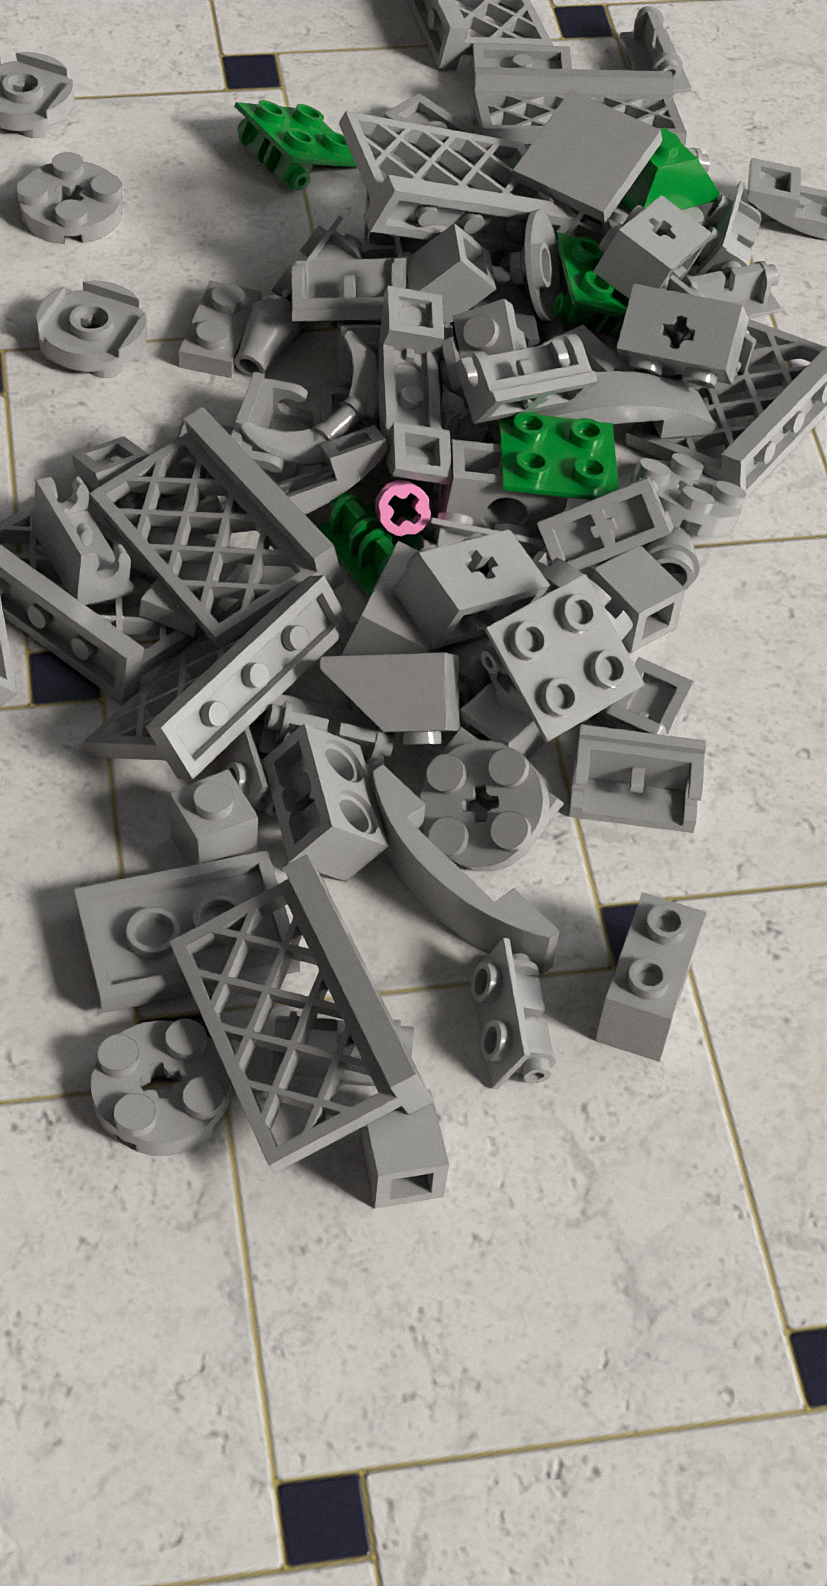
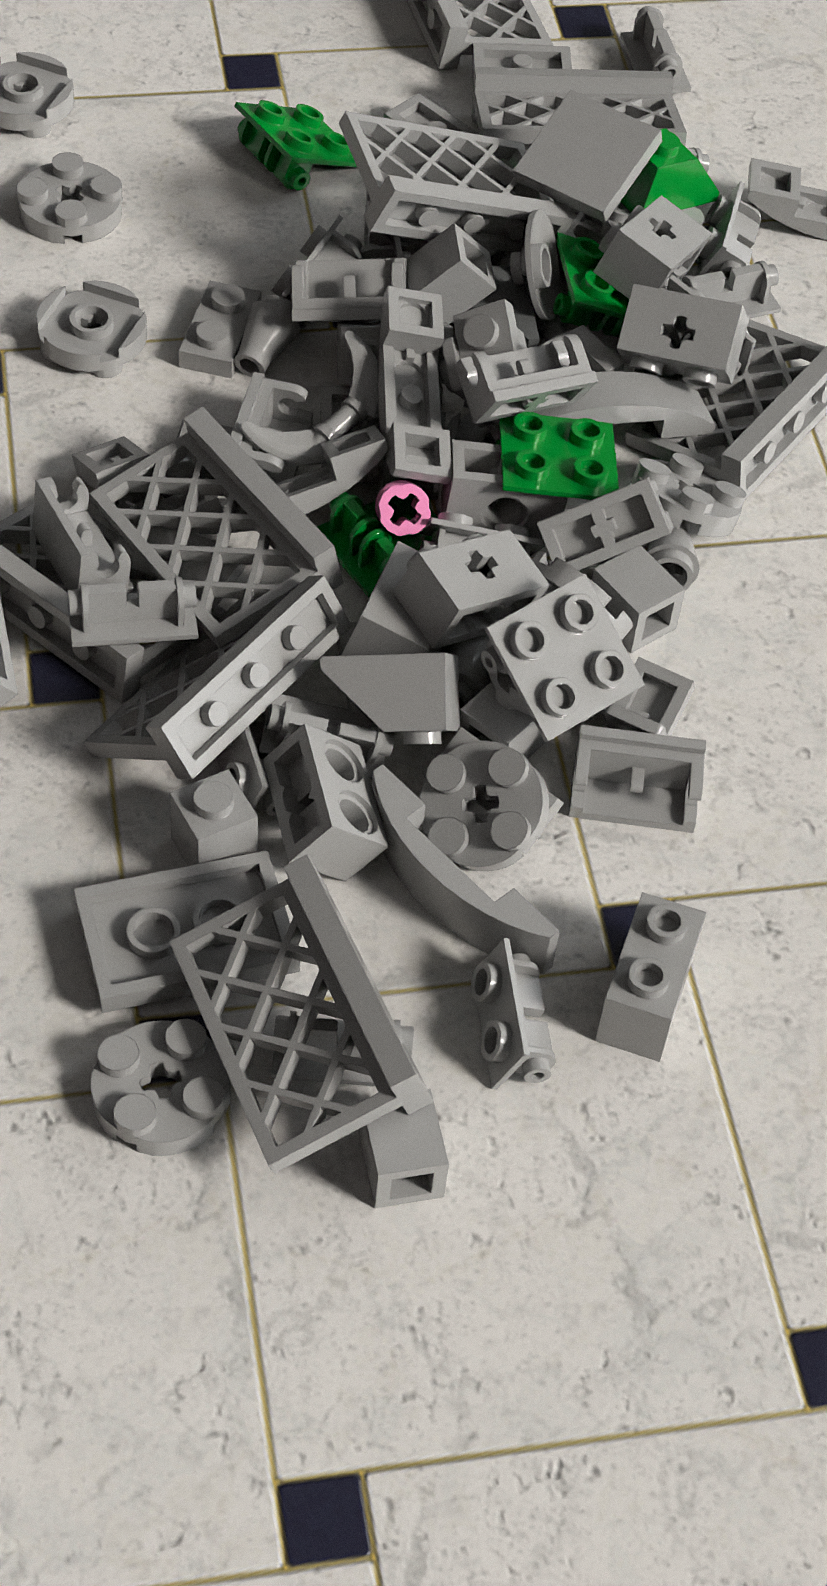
none -> light grey hinge [67,577,198,648]

